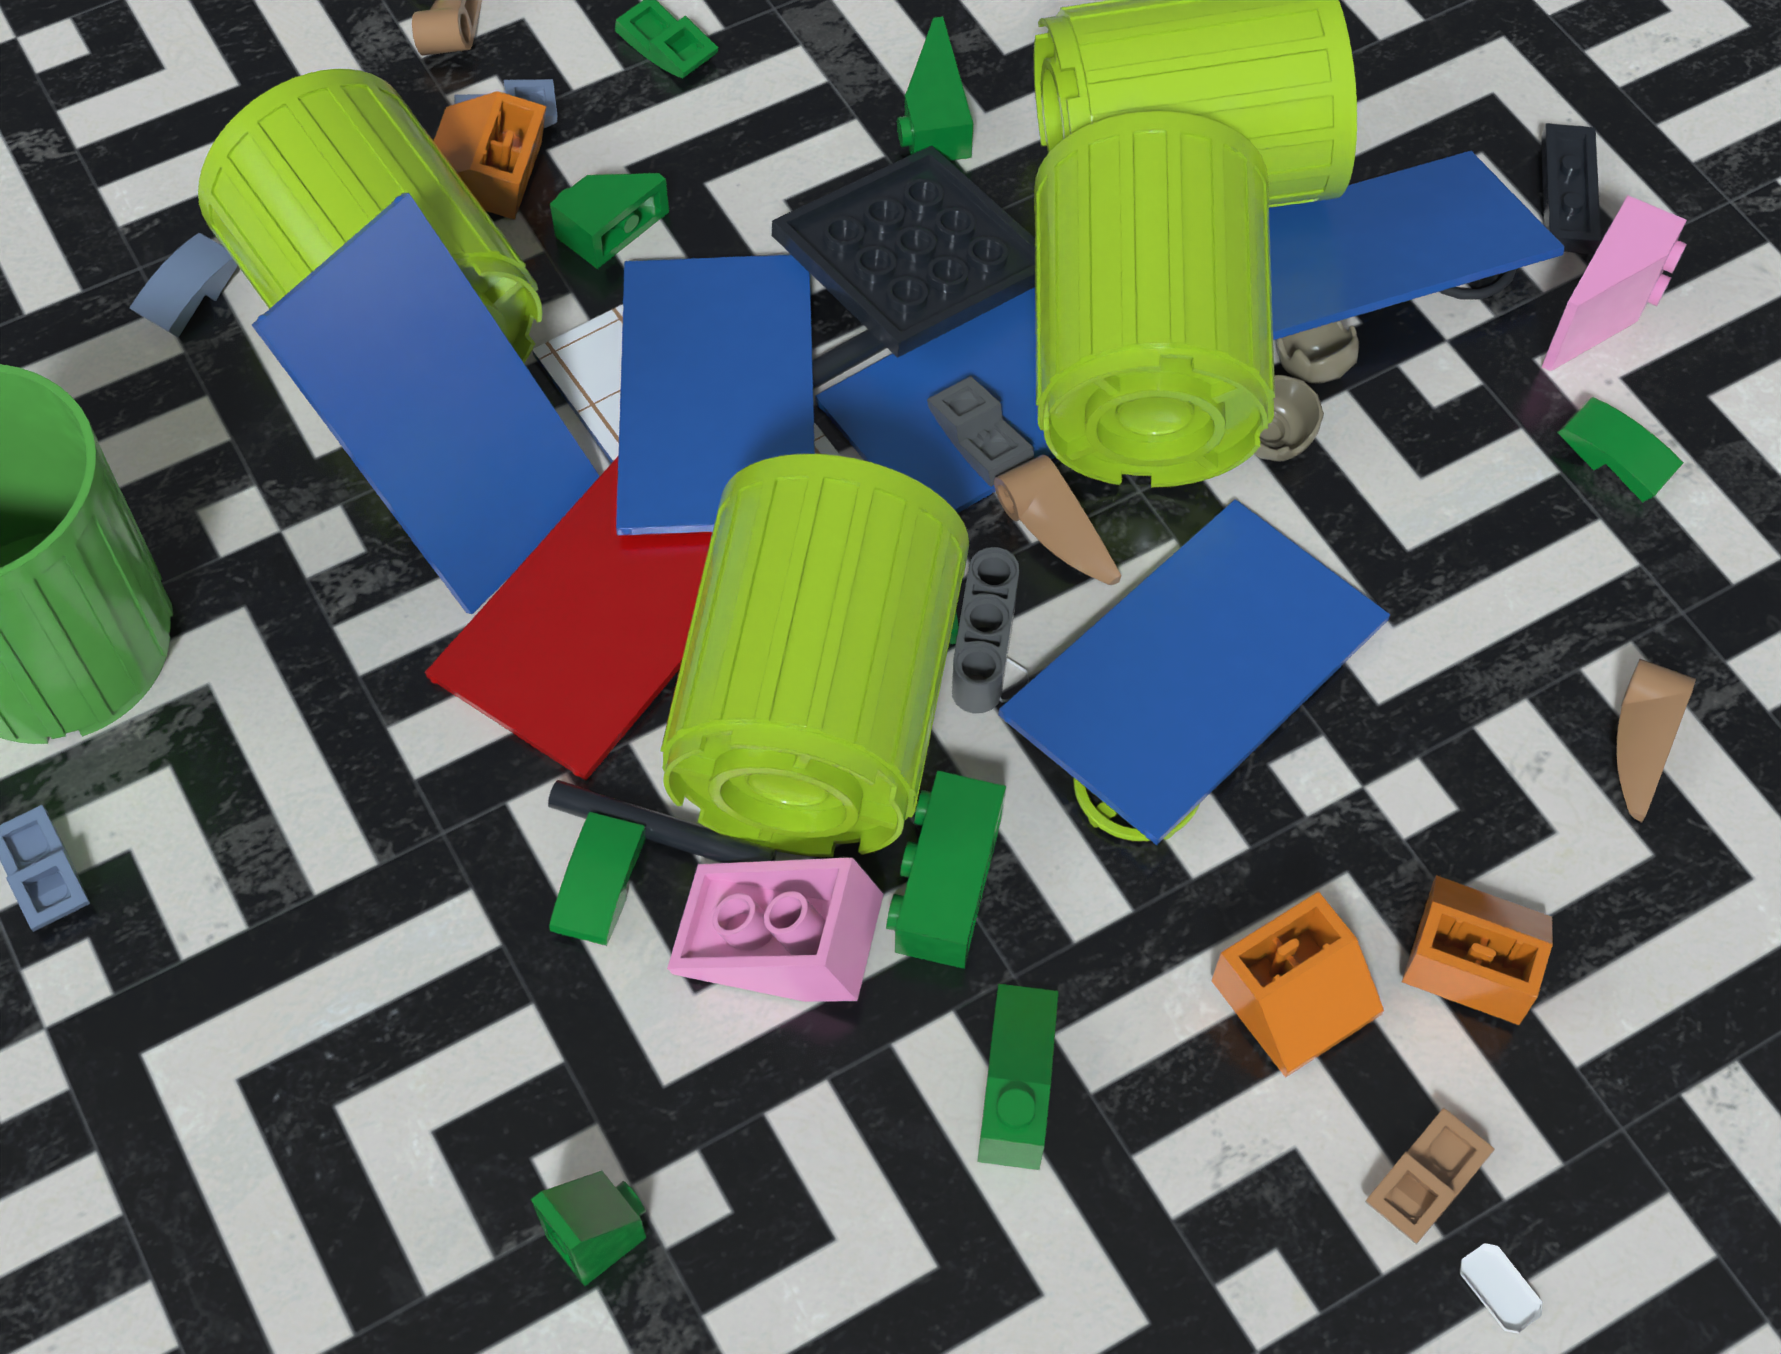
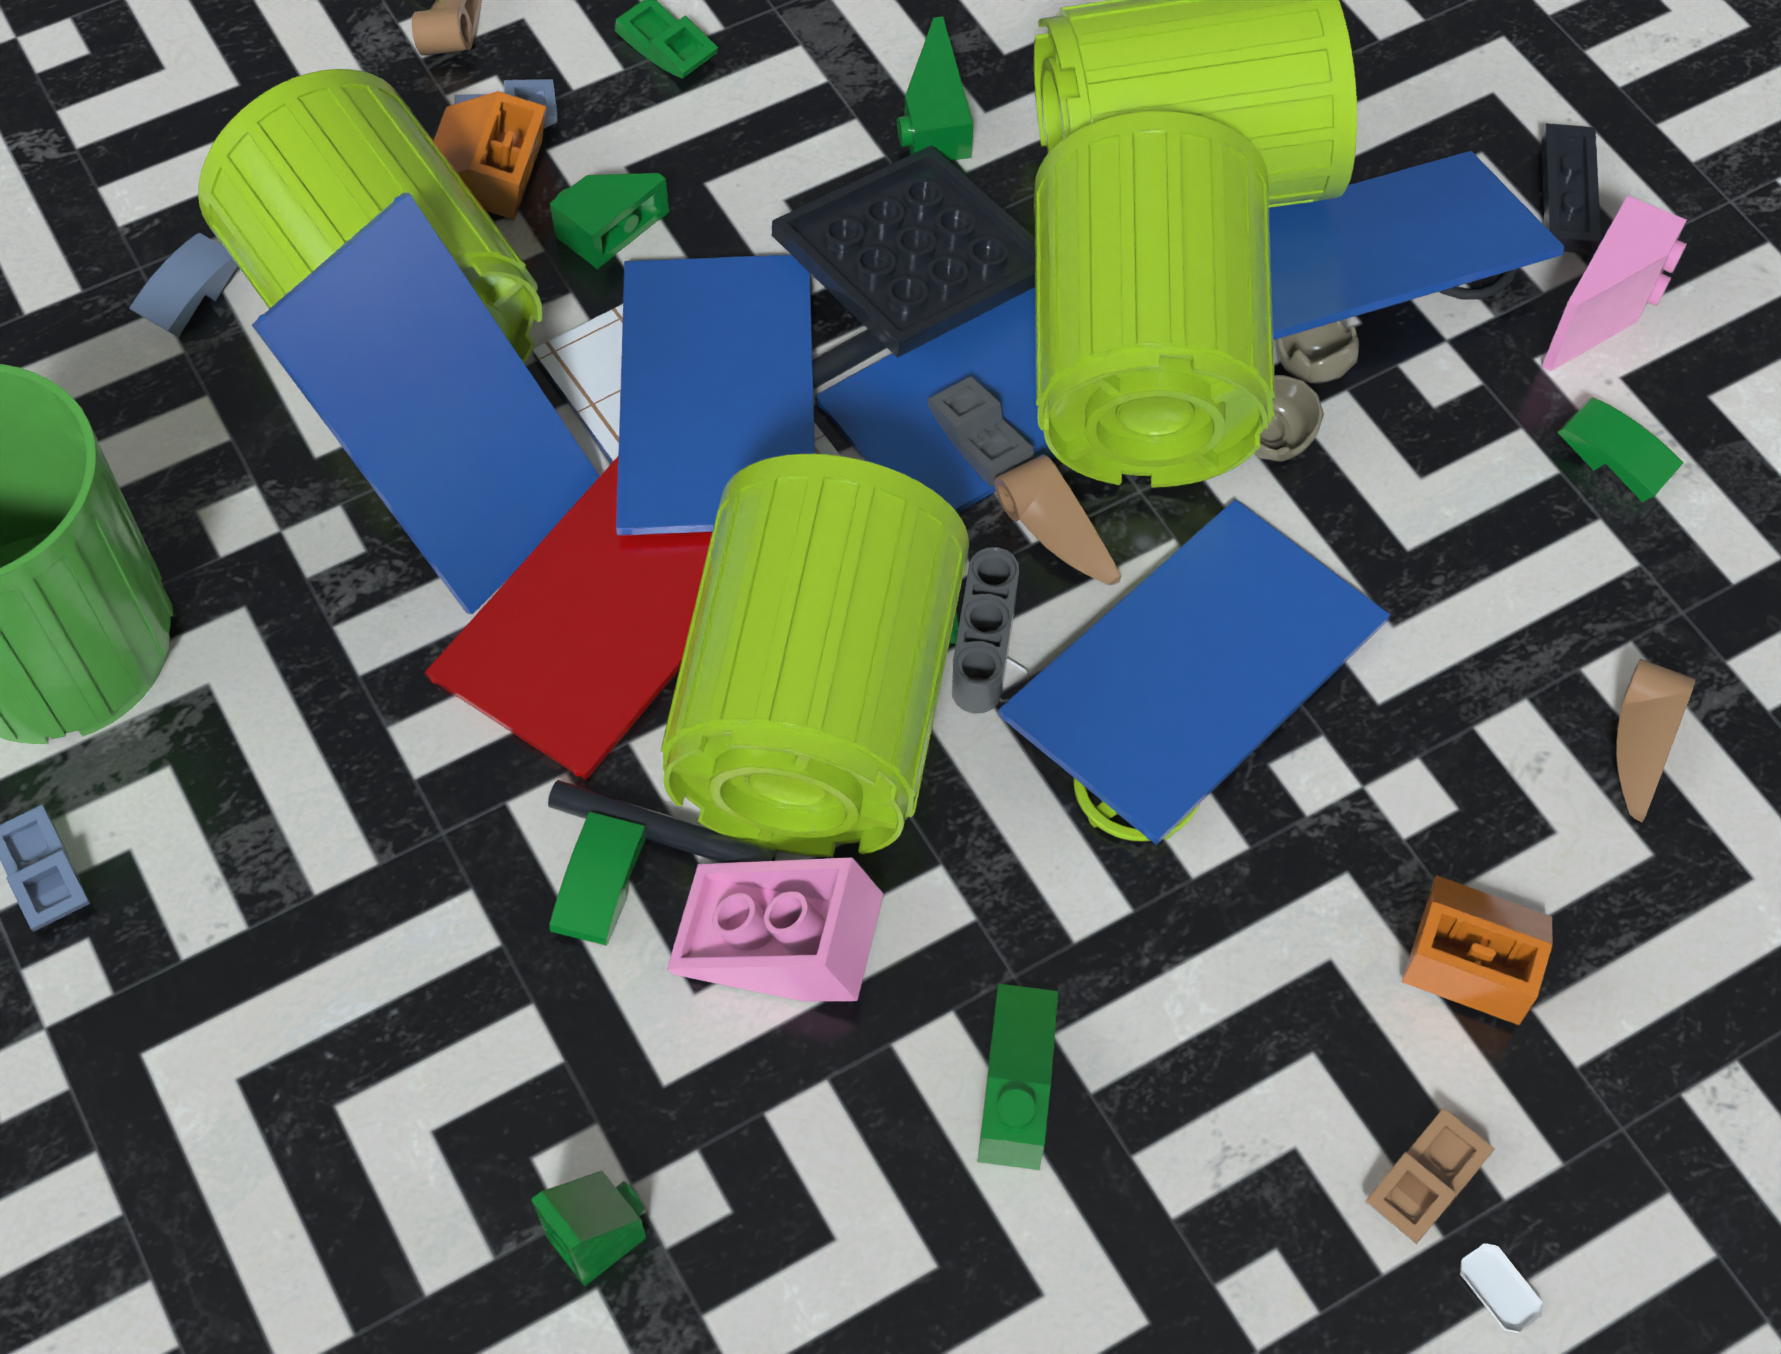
green brick [886,771,1006,969] -> none
orange slope [1211,891,1384,1078] -> none

